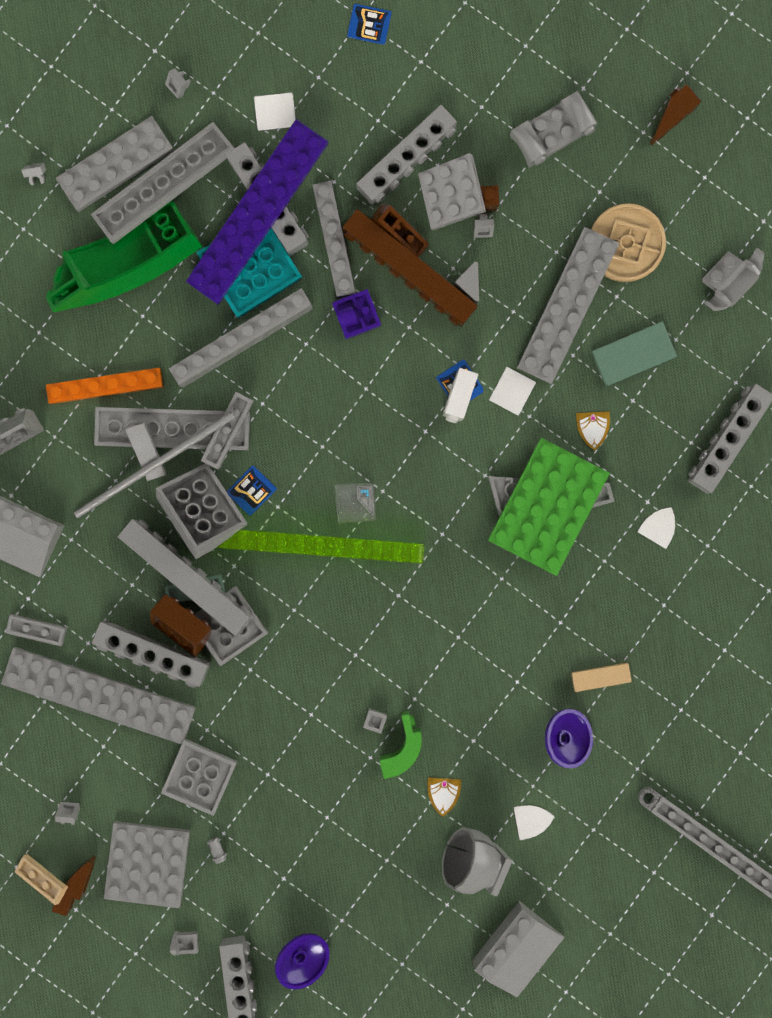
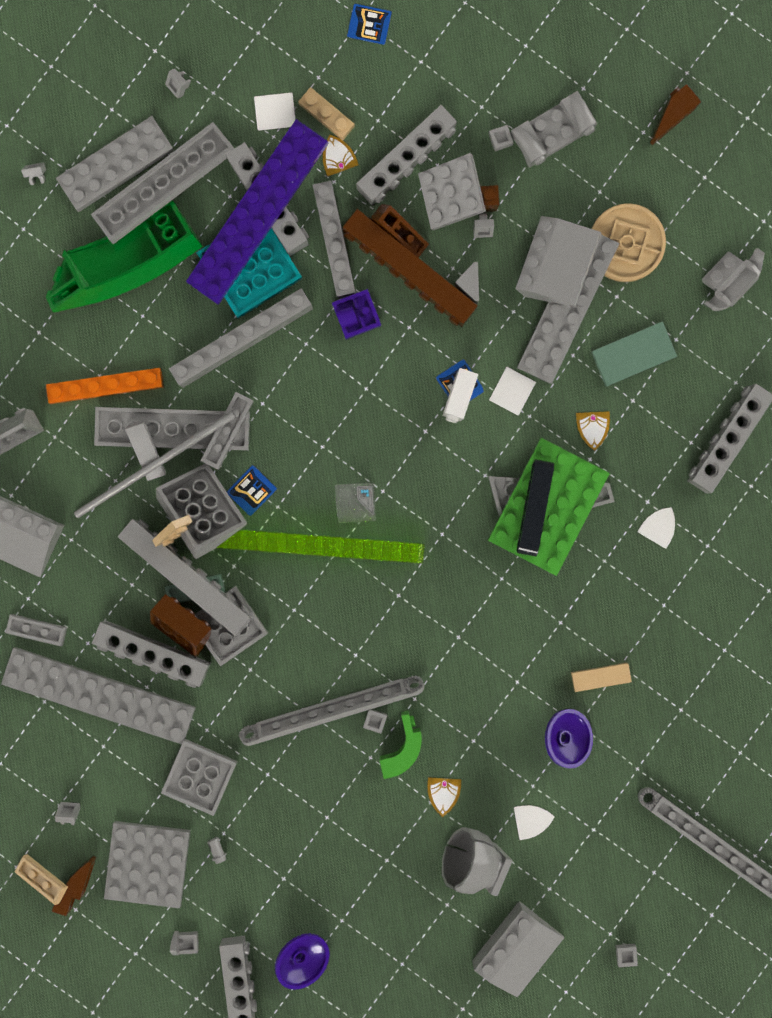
none -> tan plate [152,515,192,547]
none -> light grey plate [239,675,424,746]
none -> tan plate [298,87,355,141]
none -> sticker [323,135,359,177]
none -> light grey plate [489,125,514,151]
none -> light grey slope [515,216,601,307]
none -> black beam [517,459,554,557]
none -> light grey plate [616,944,638,967]

